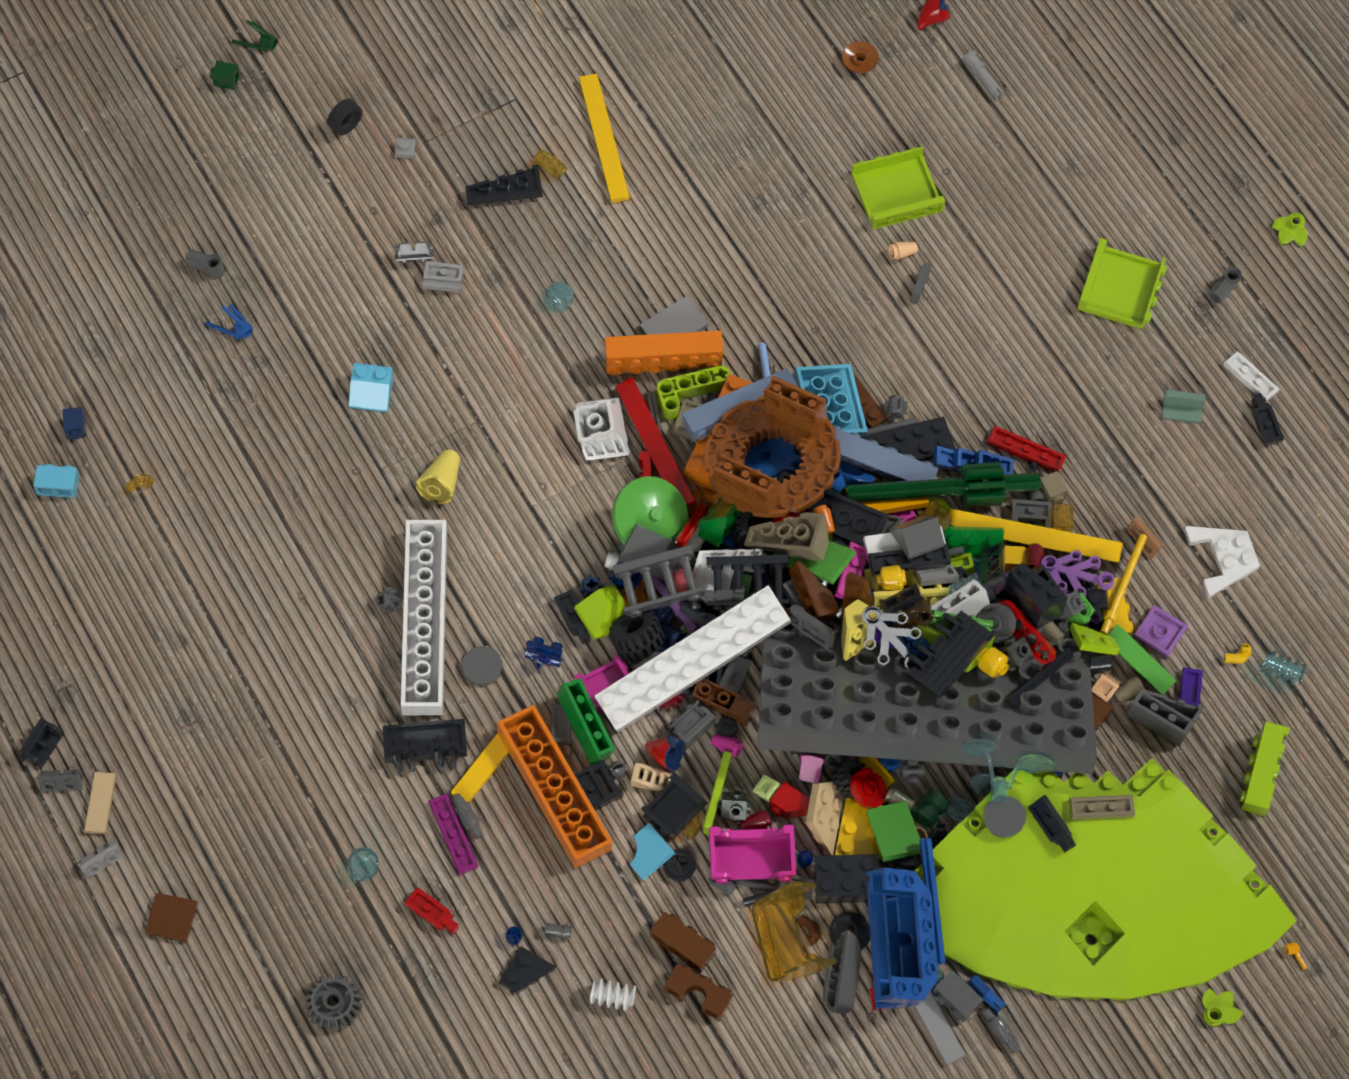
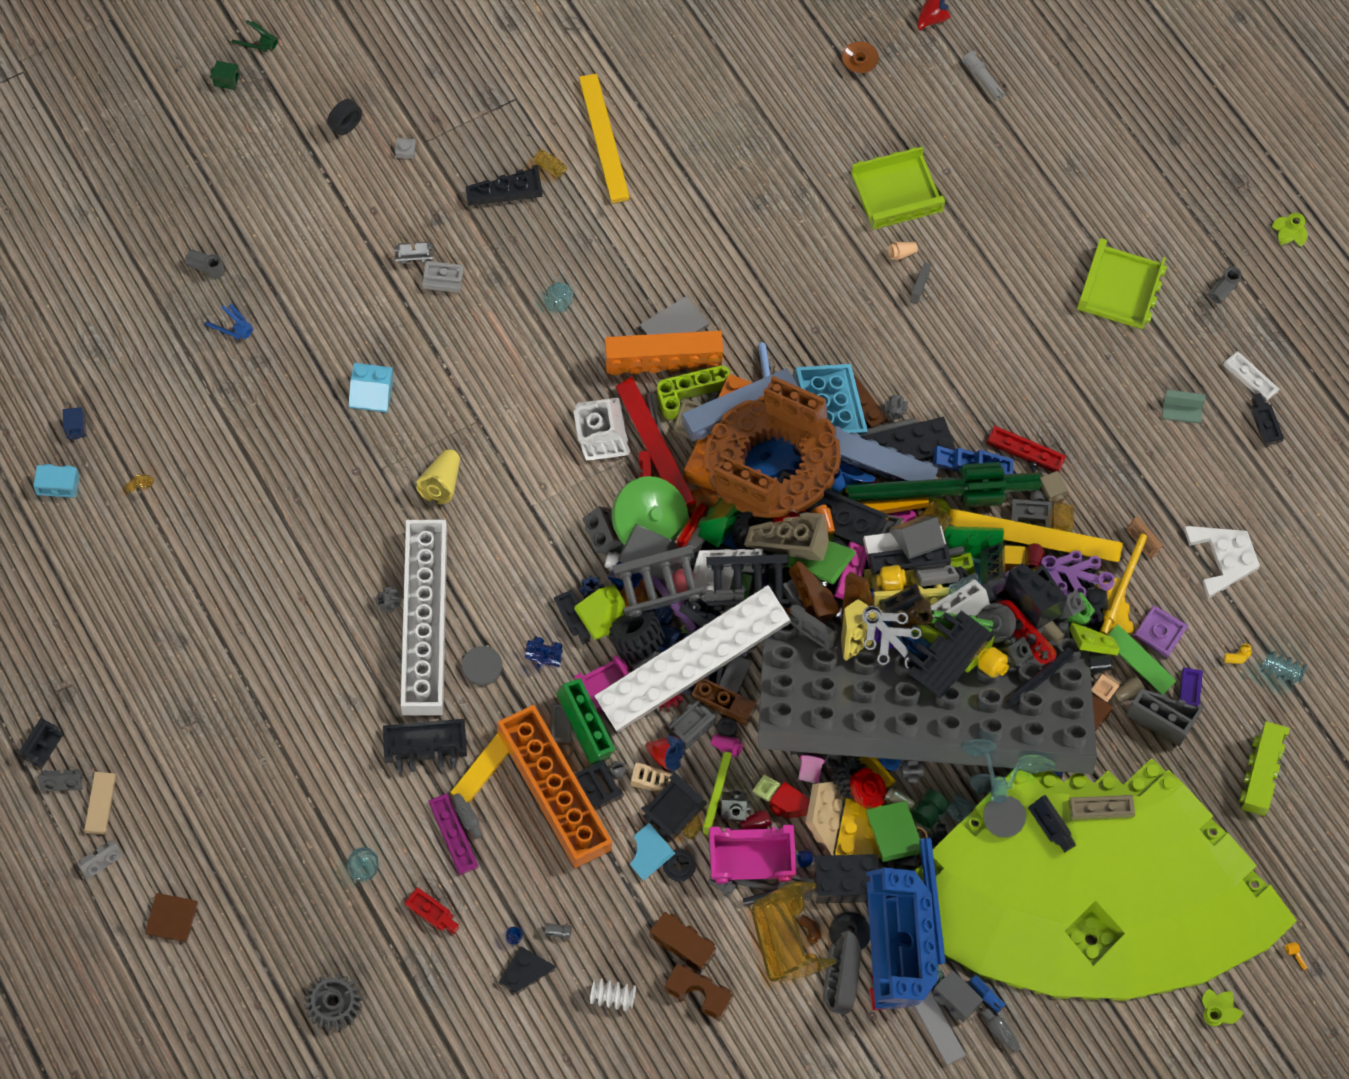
none -> dark grey brick [582,506,623,554]

